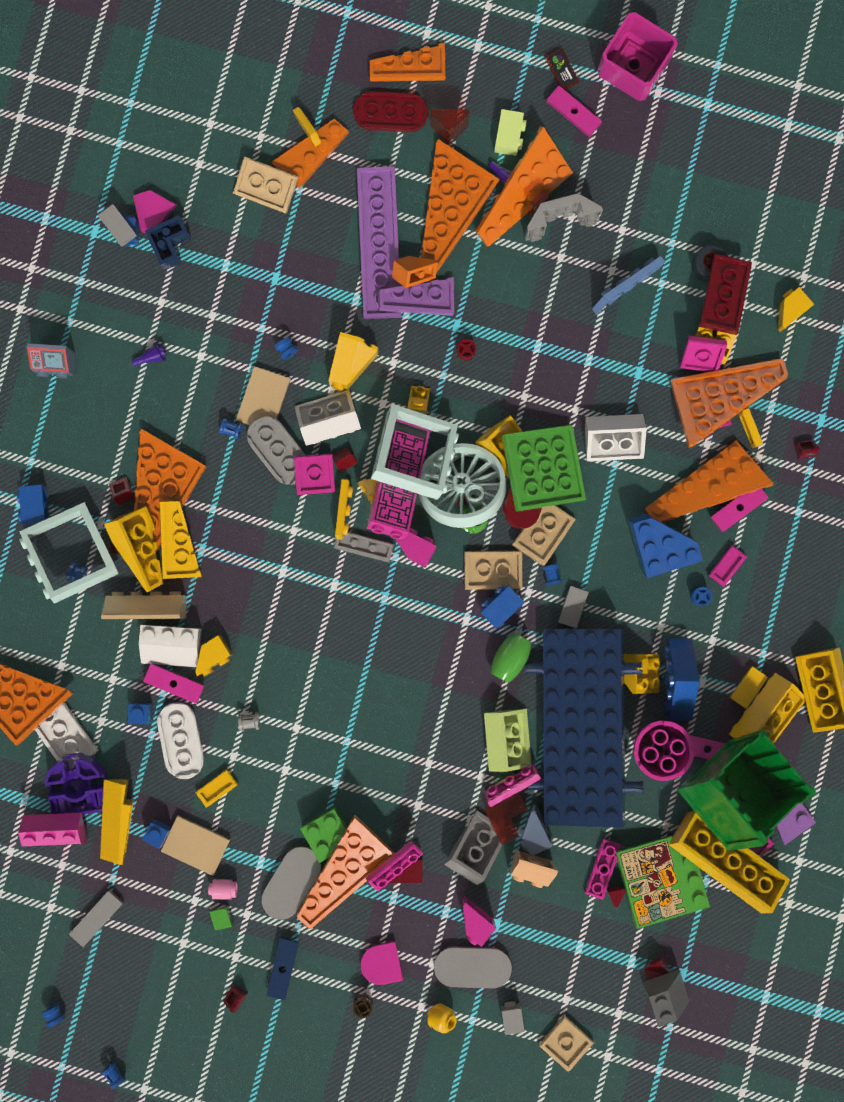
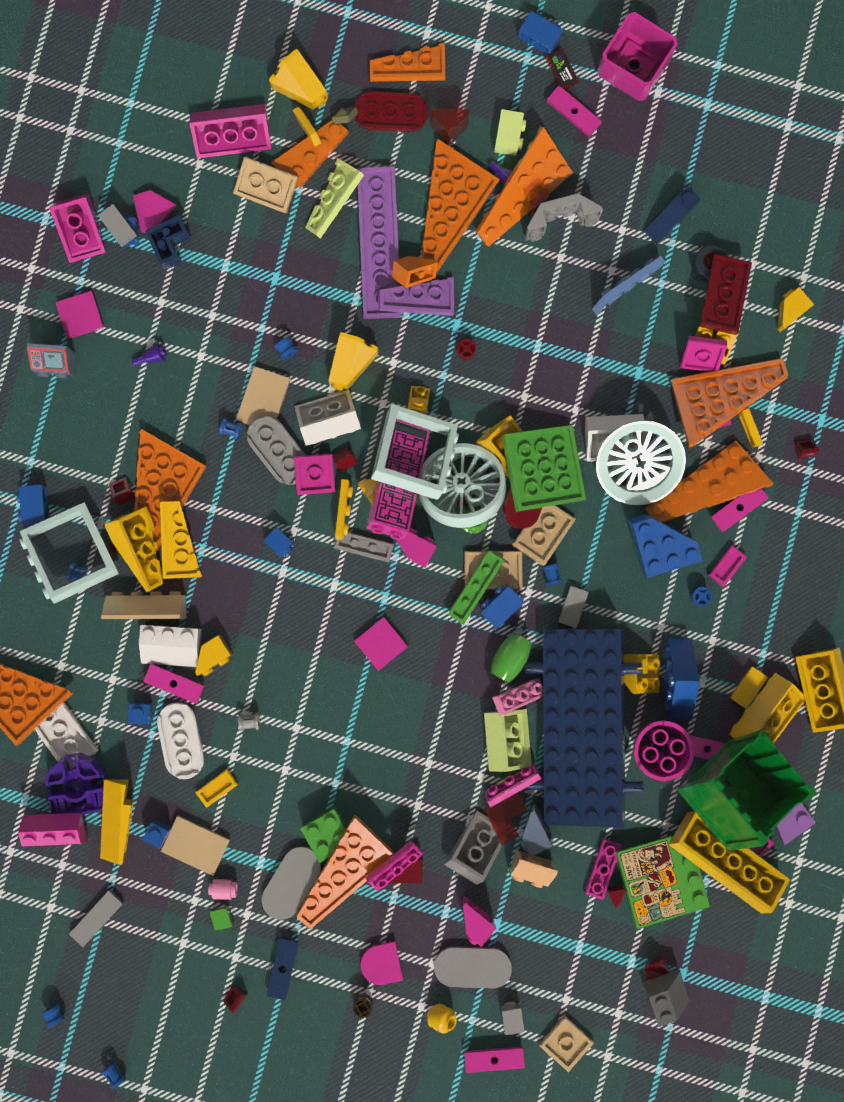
none -> dark pink slope [49,193,106,263]
none -> dark pink tile [56,291,104,339]
none -> dark pink slope [189,104,272,158]
none -> blue brick [263,527,294,558]
none -> yellow slope [269,49,328,110]
none -> yellowish green wing [305,158,364,238]
none -> olive tile [332,107,358,124]
none -> dark pink tile [354,617,408,671]
none -> bright green tile [447,550,504,625]
none -> dark pink tile [464,1046,525,1073]
none -> bright pink tile [493,677,543,716]
none -> blue brick [518,11,563,56]
none -> light aqua piece [596,421,686,505]
none -> dark blue slope [644,186,701,245]

